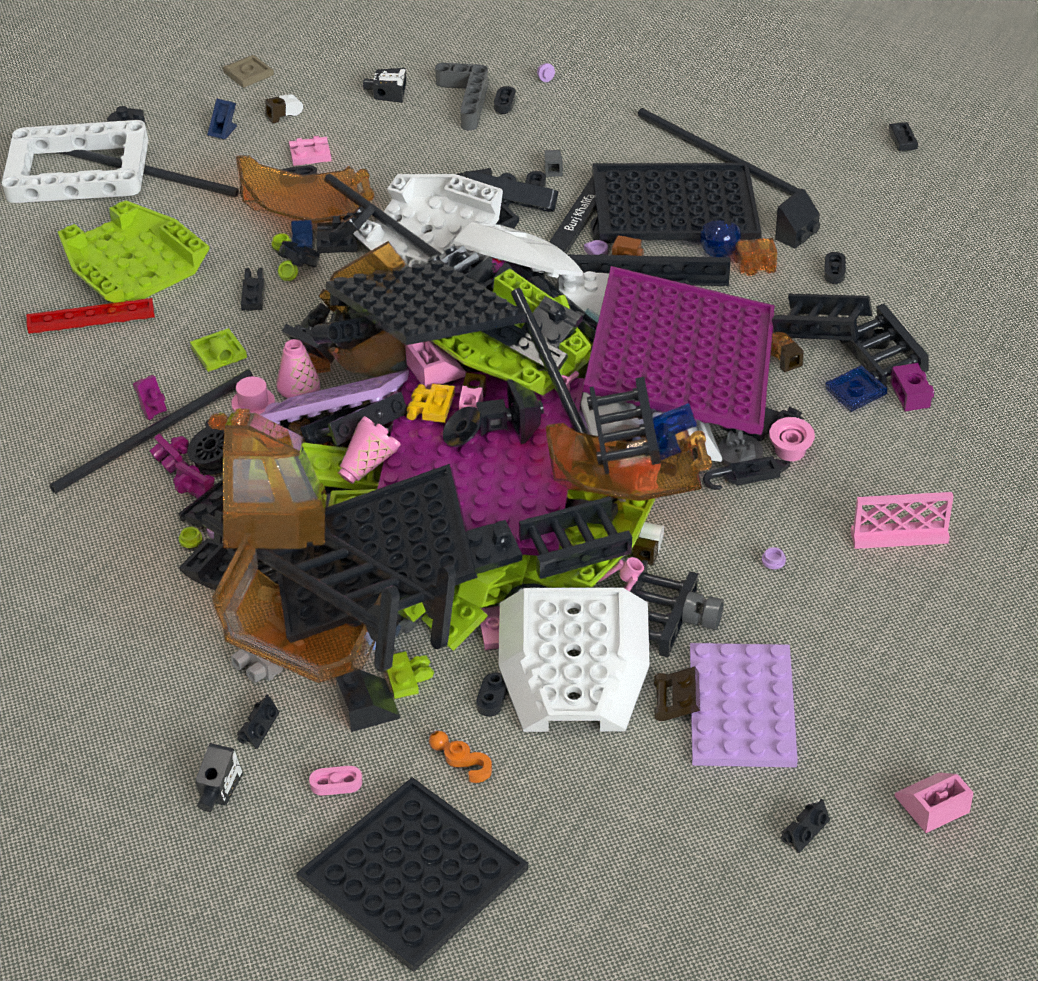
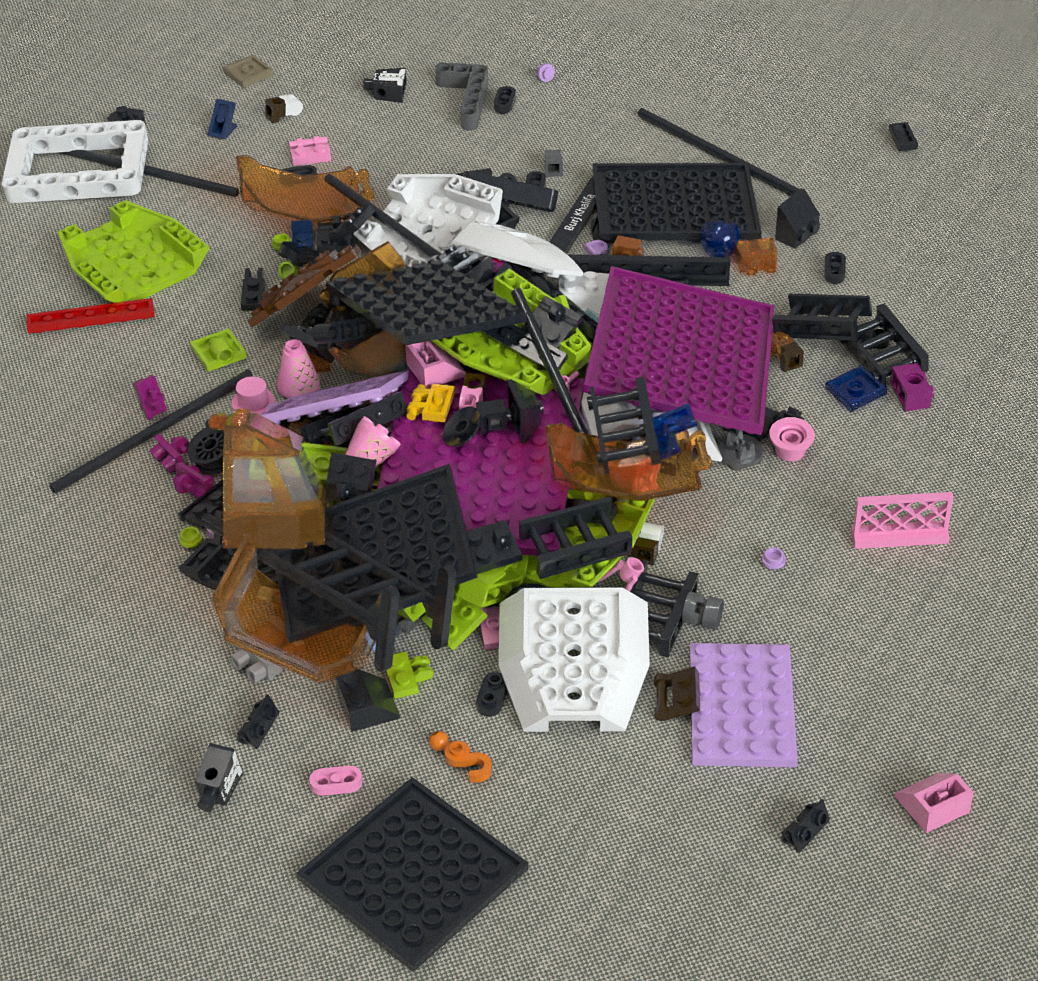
black plate [703,456,791,490] -> none
none -> reddish brown plate [248,245,362,328]
none -> black hinge [324,452,377,502]

